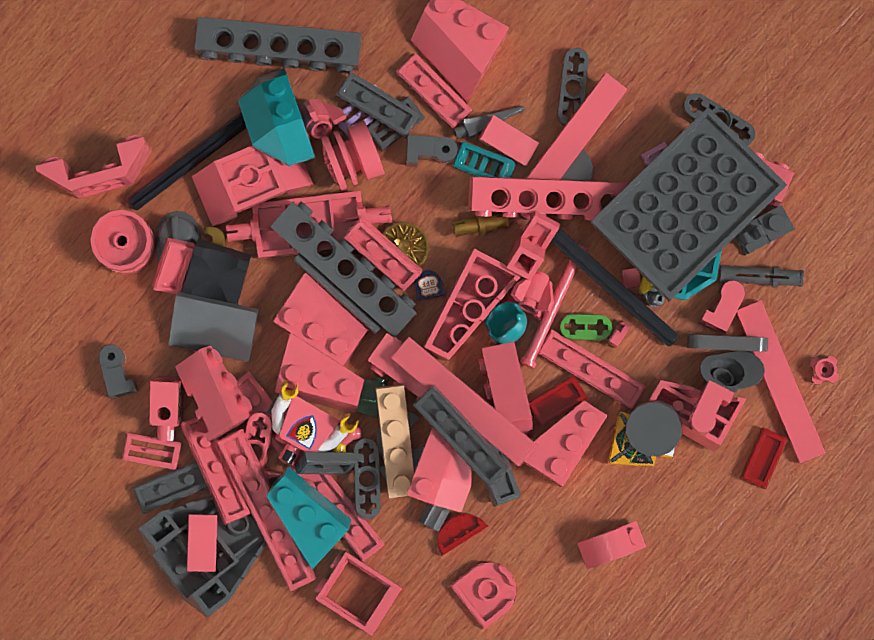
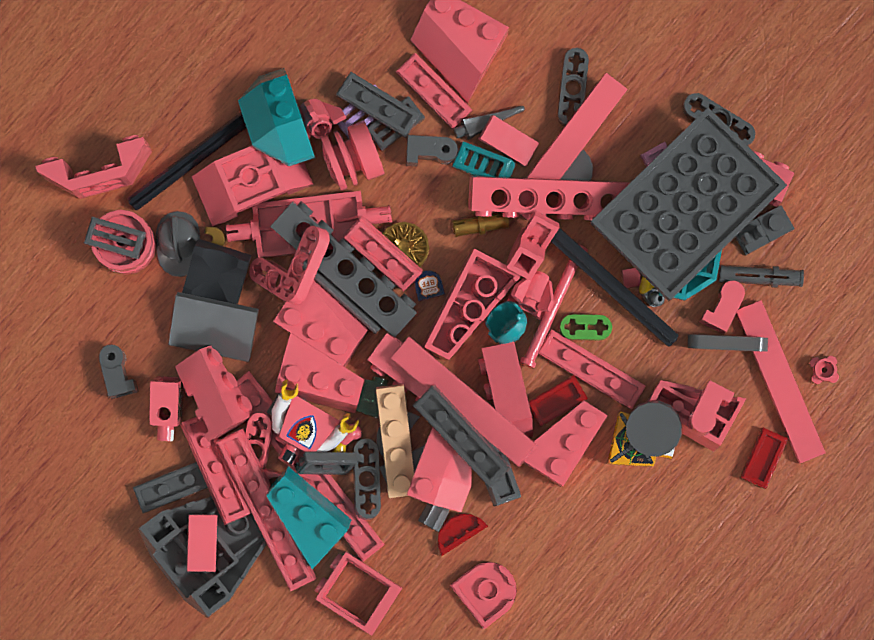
coral tile [122,433,182,470] -> none
coral tile [152,238,195,294] -> none
dark grey brick [195,17,362,74] -> none
coral brick [577,521,646,569] -> none
coral tile [608,321,631,348] -> none
dark grey piece [700,351,765,393] -> none
none -> dark grey tile [84,217,147,260]
none -> coral beam [249,226,330,304]

